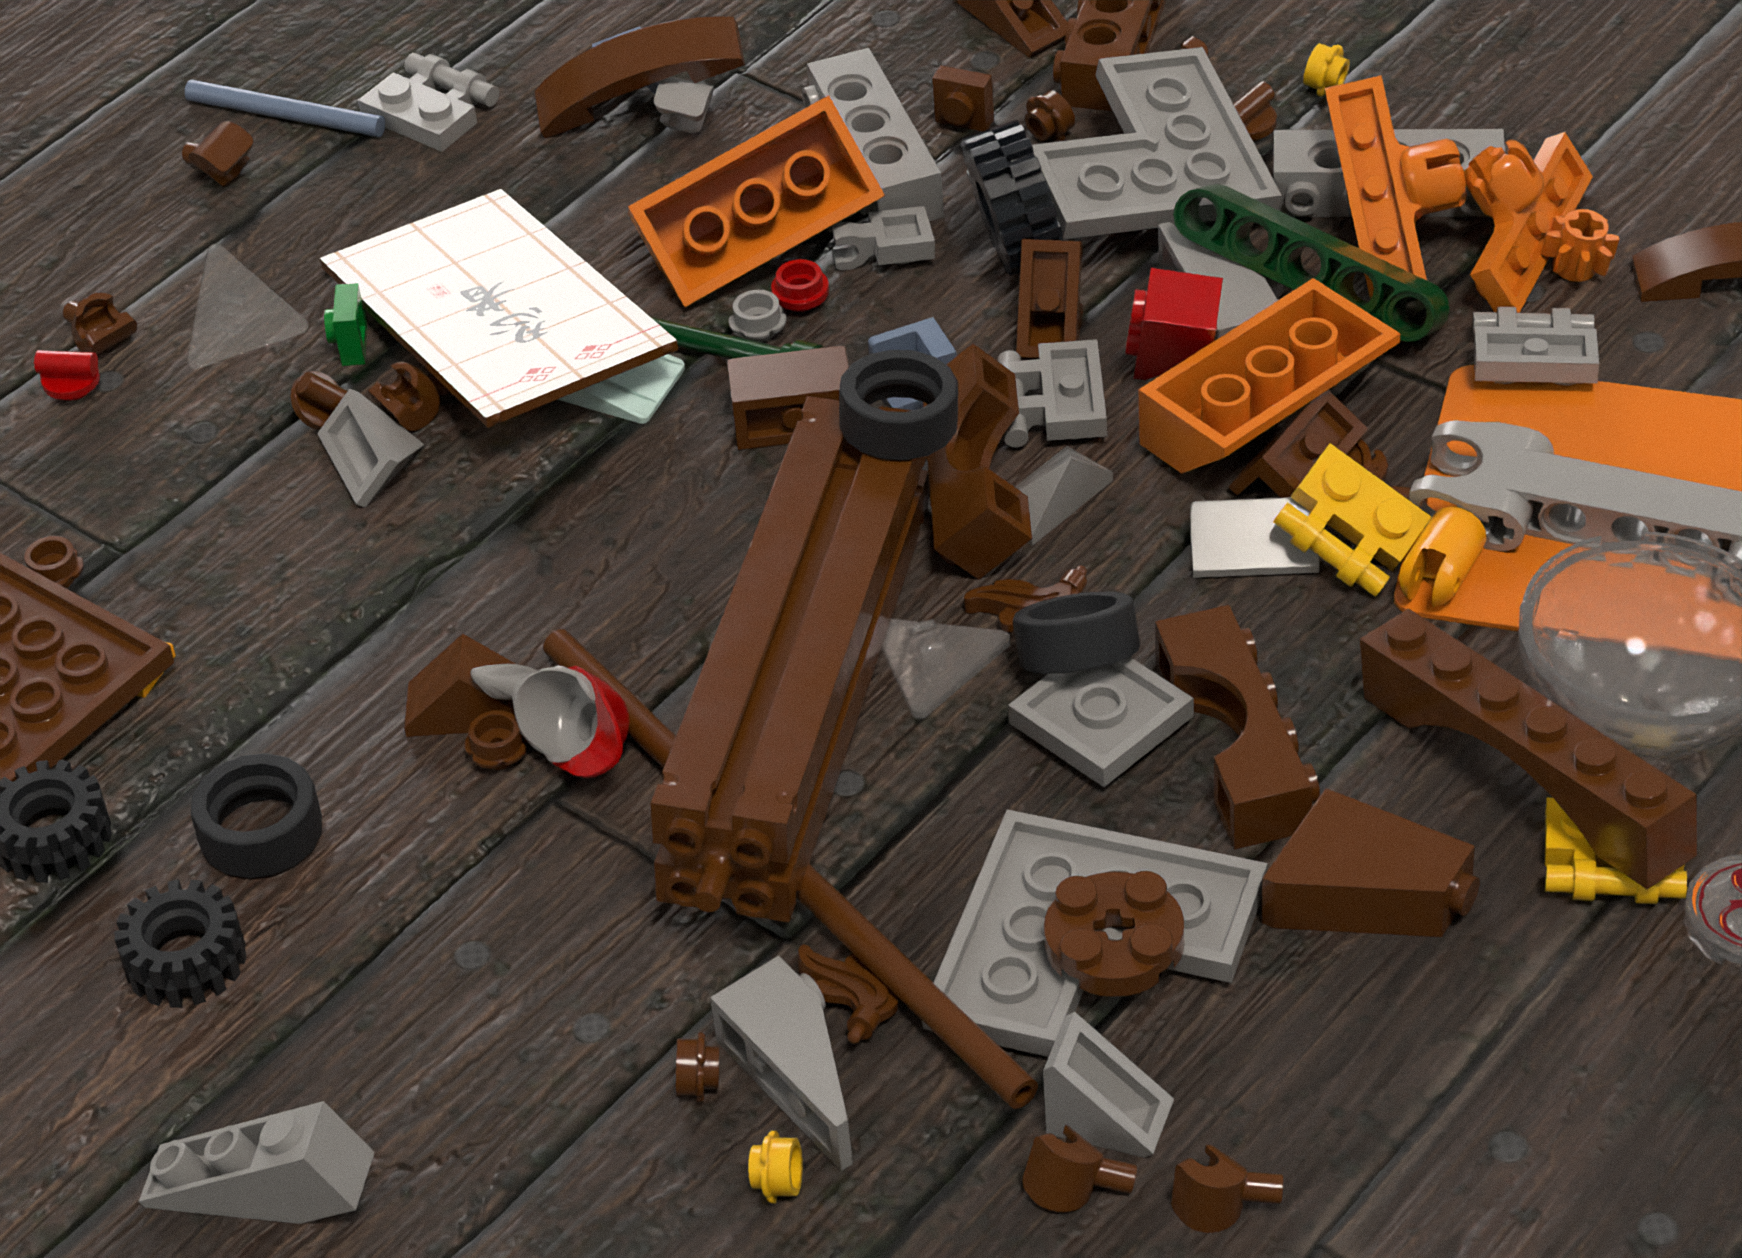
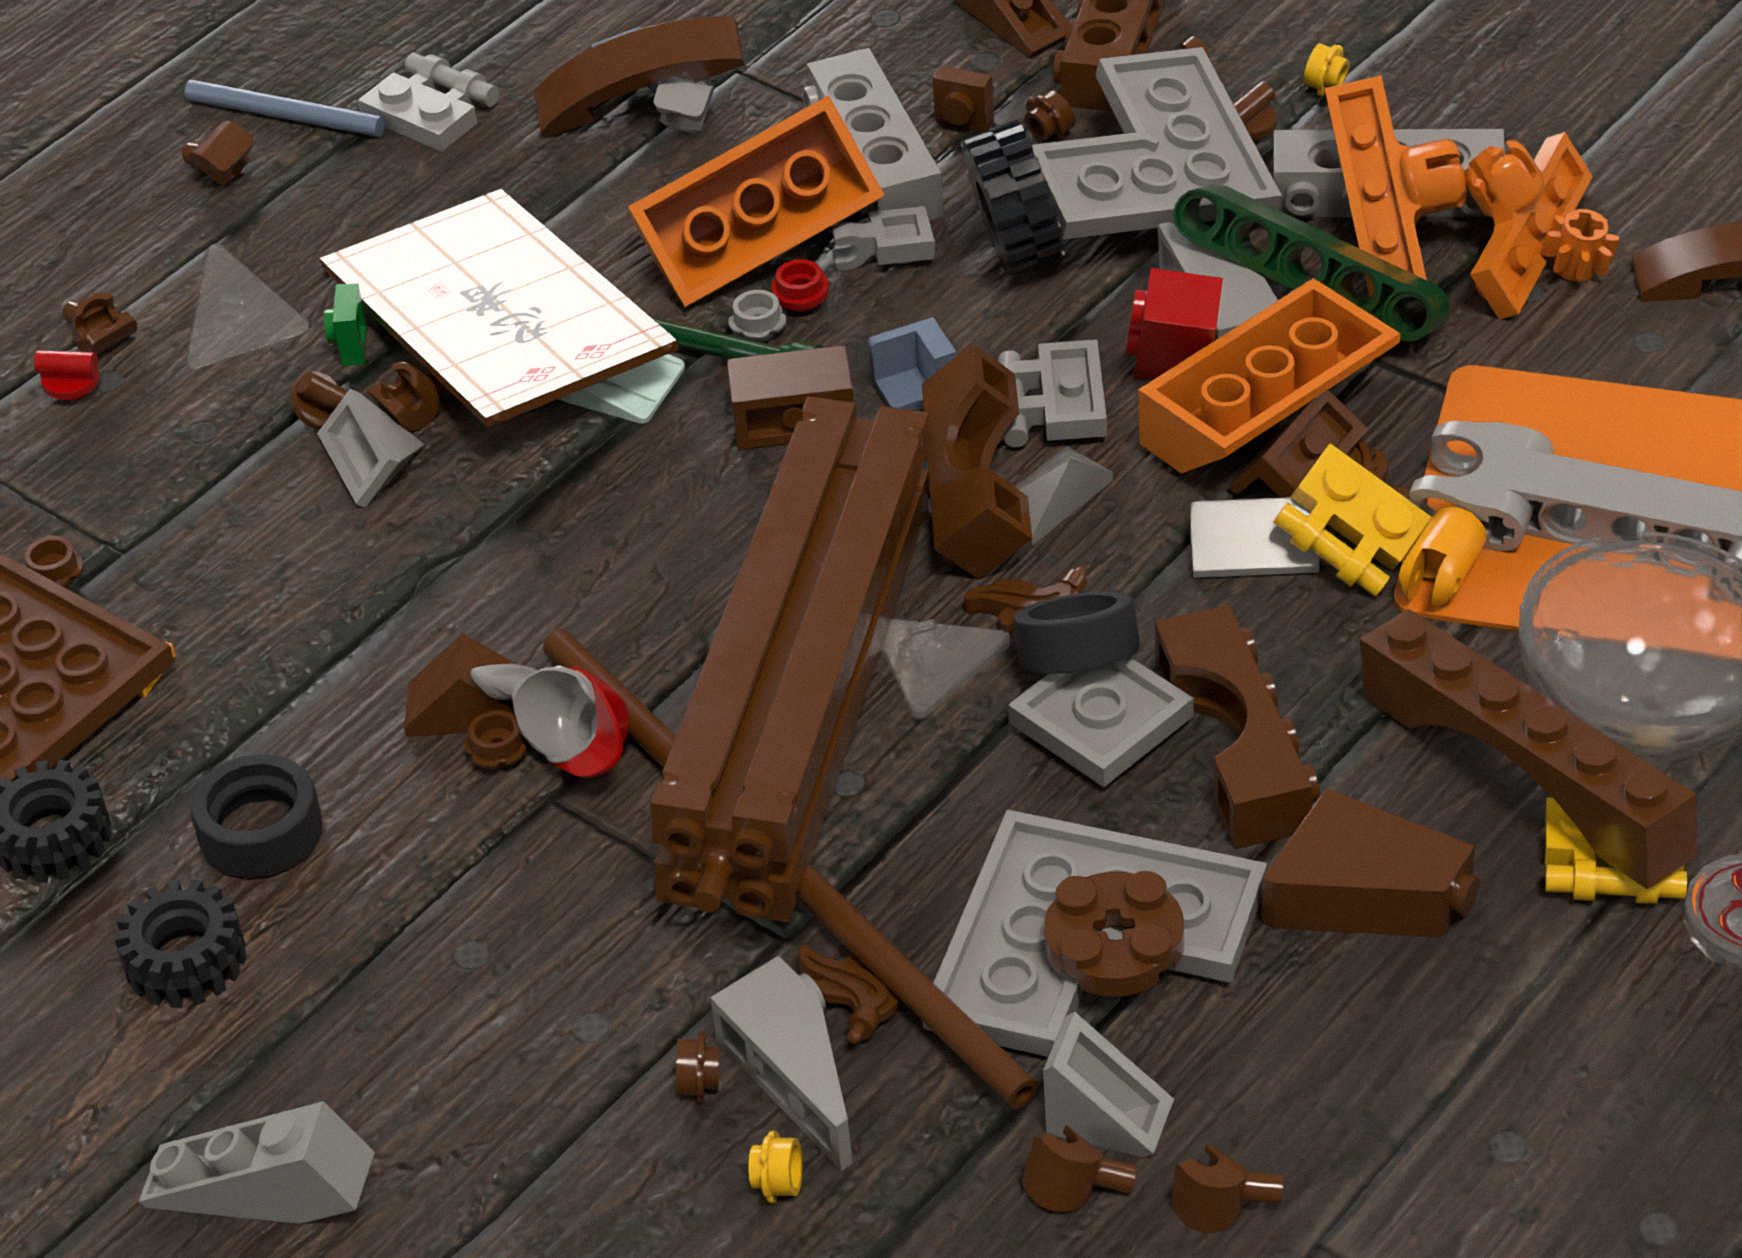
black tyre [839,350,958,460] -> none
reddish brown slope [1016,239,1084,359] -> none
light grey plate [1472,307,1599,386] -> none

